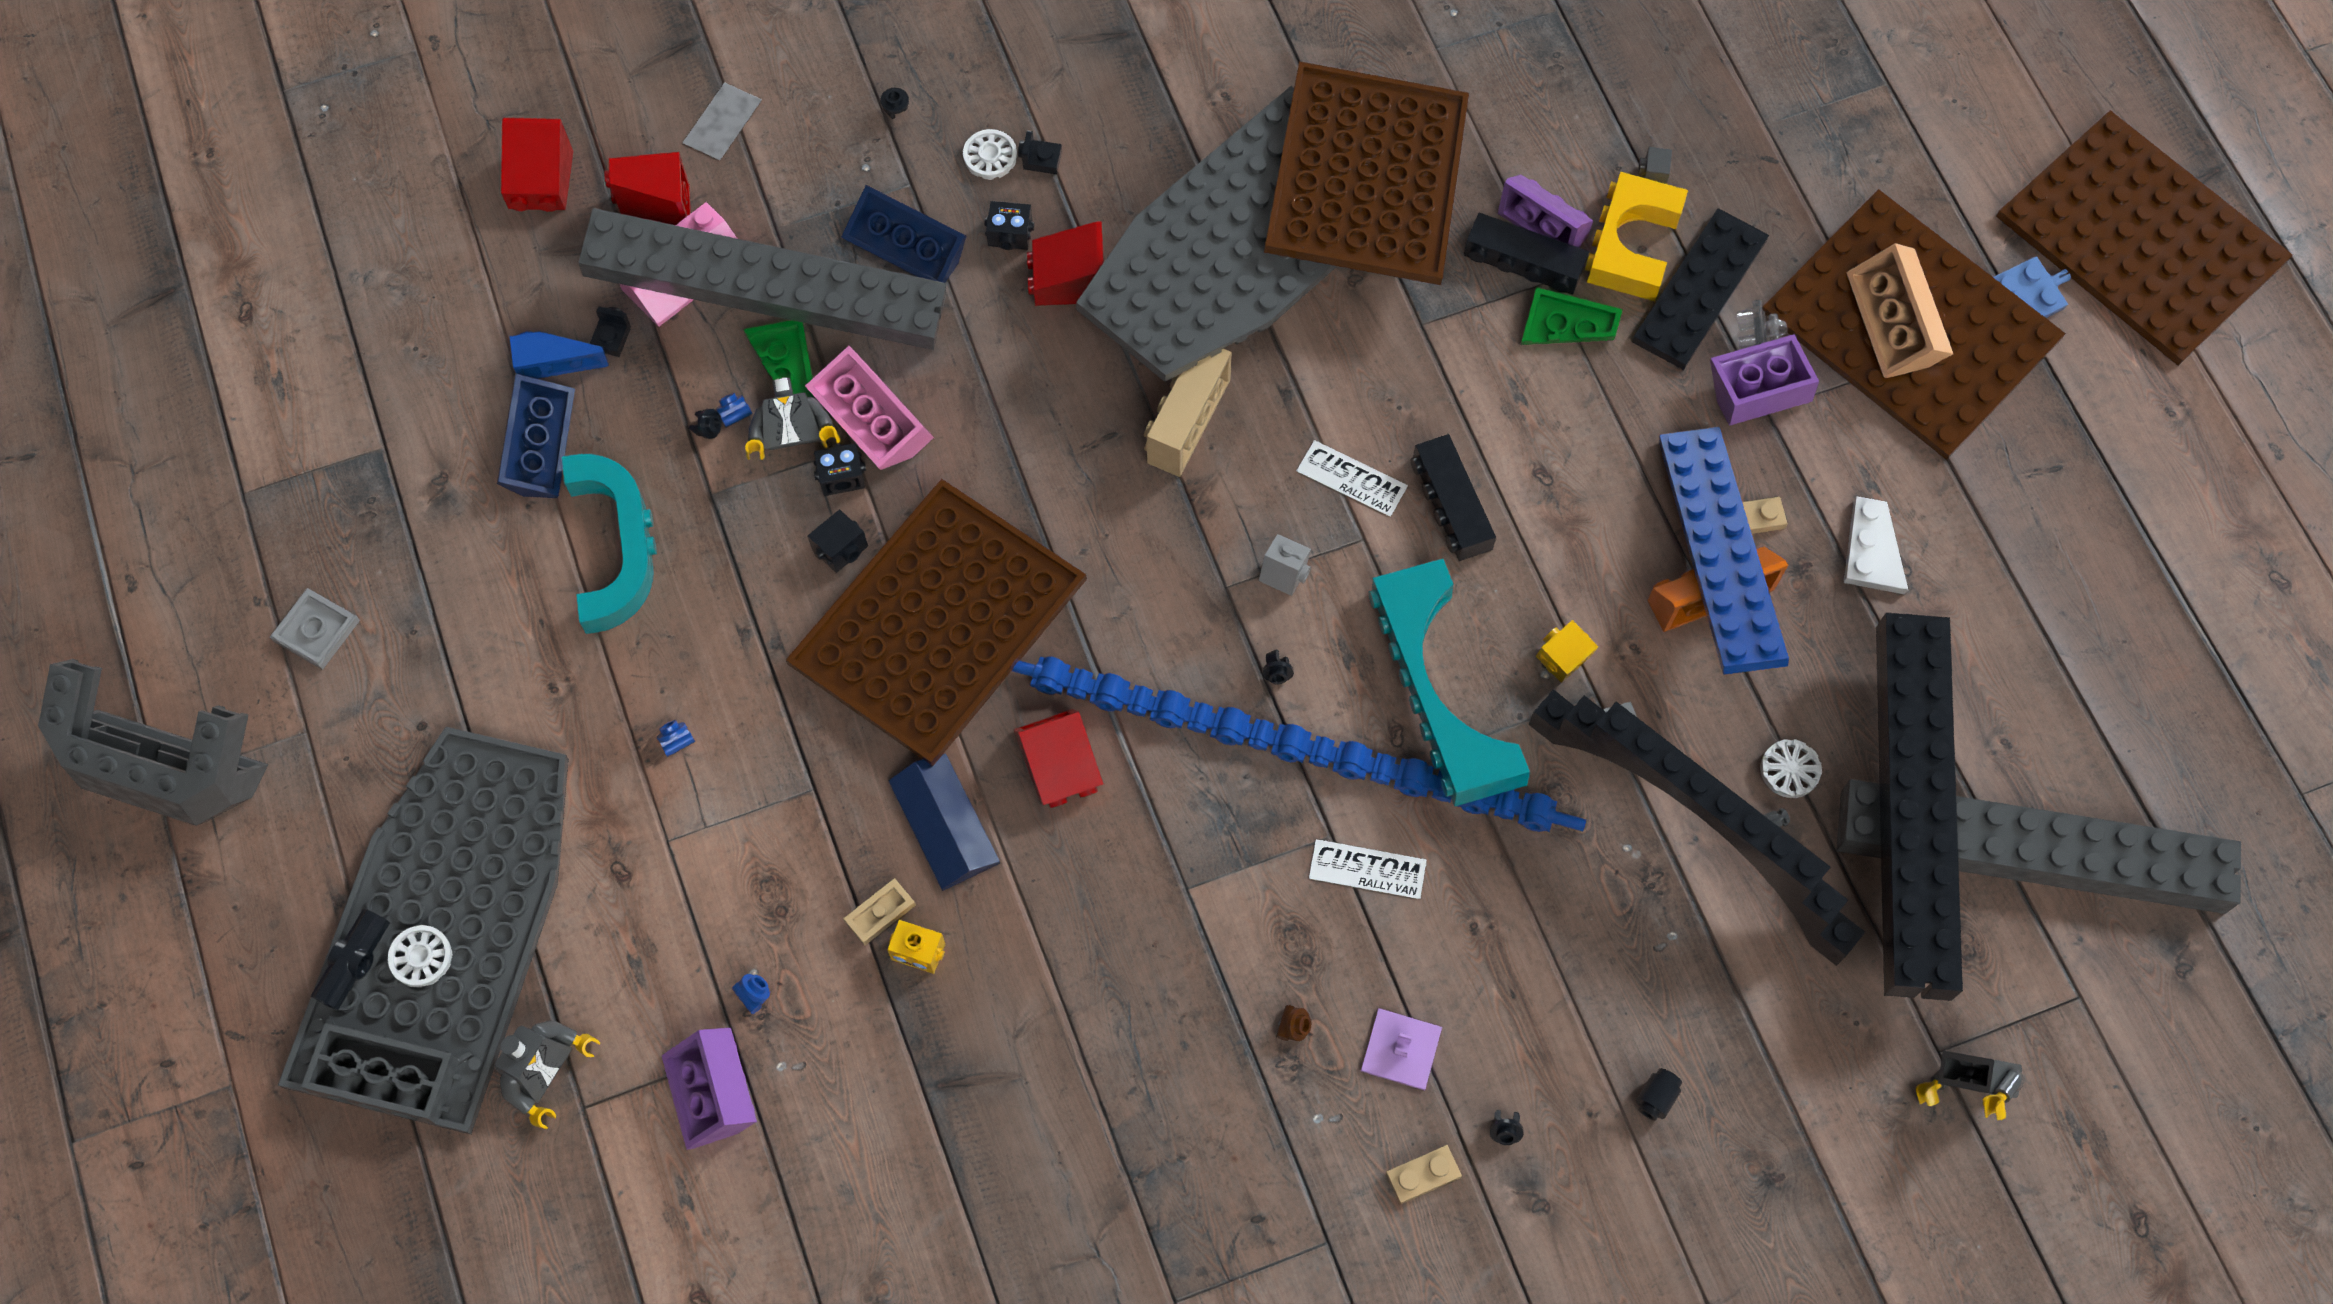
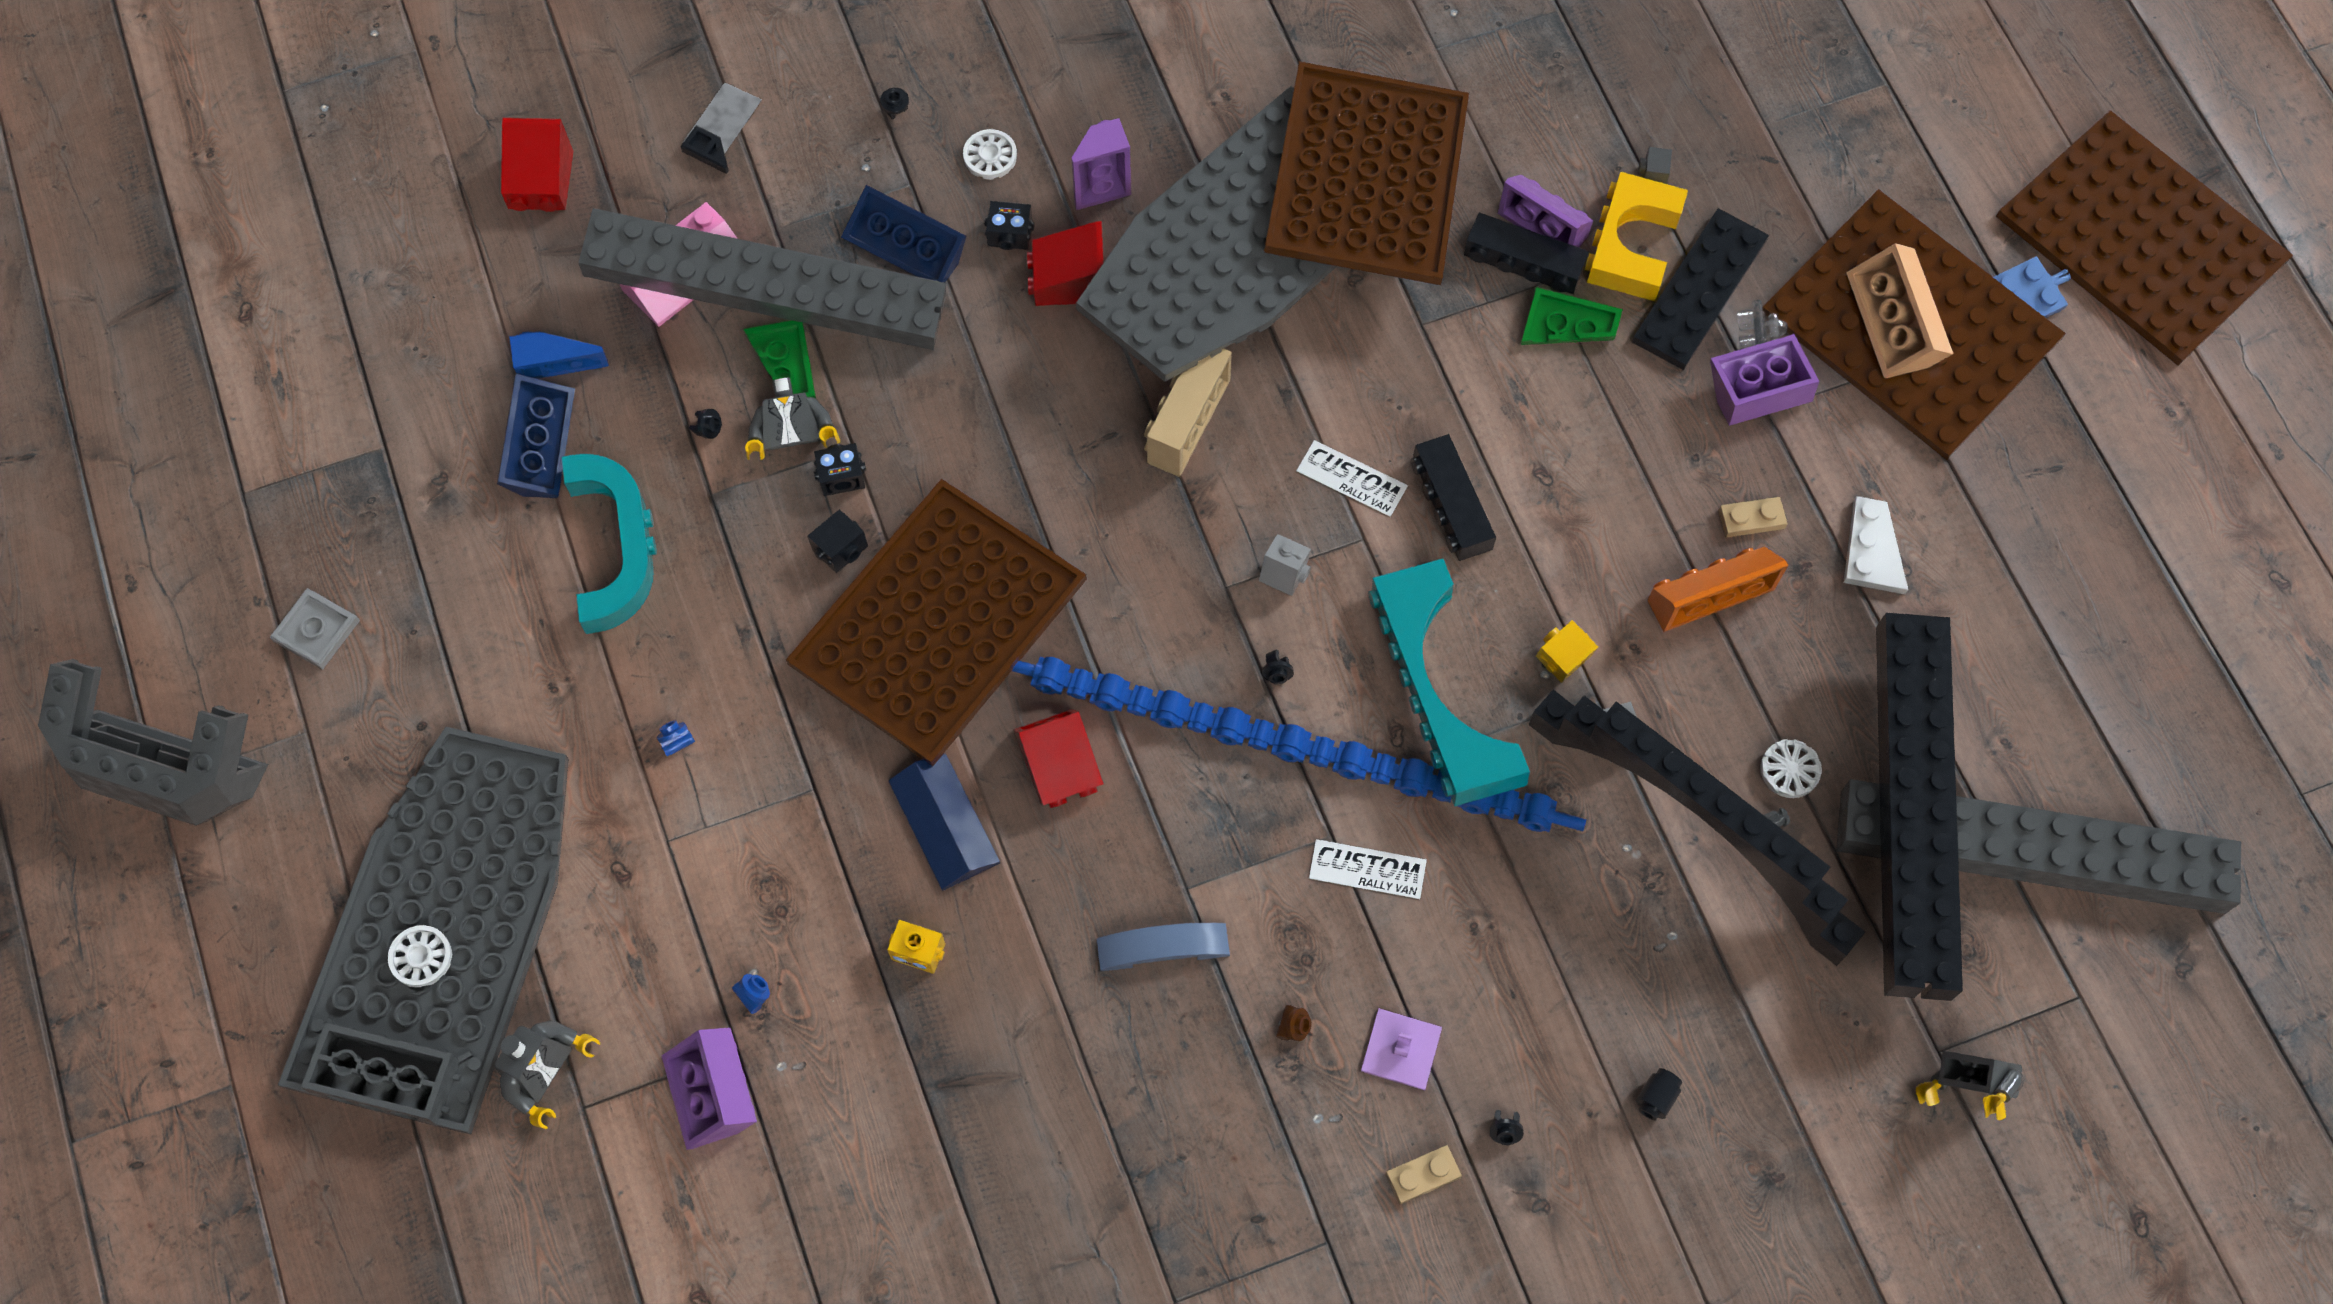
black piece [311,909,390,1010] -> none
black bracket [590,306,631,357] -> none
red slope [604,152,691,225] -> none
blue plate [716,393,752,428] -> none
bright pink slope [805,346,934,470] -> none
tan plate [843,878,916,946] -> none
black bracket [1018,131,1062,174] -> none
blue plate [1659,427,1789,675] -> none
none -> black tile [681,125,729,174]
none -> medium lavender slope [1072,118,1131,210]
none -> sand blue slope [1097,923,1230,972]

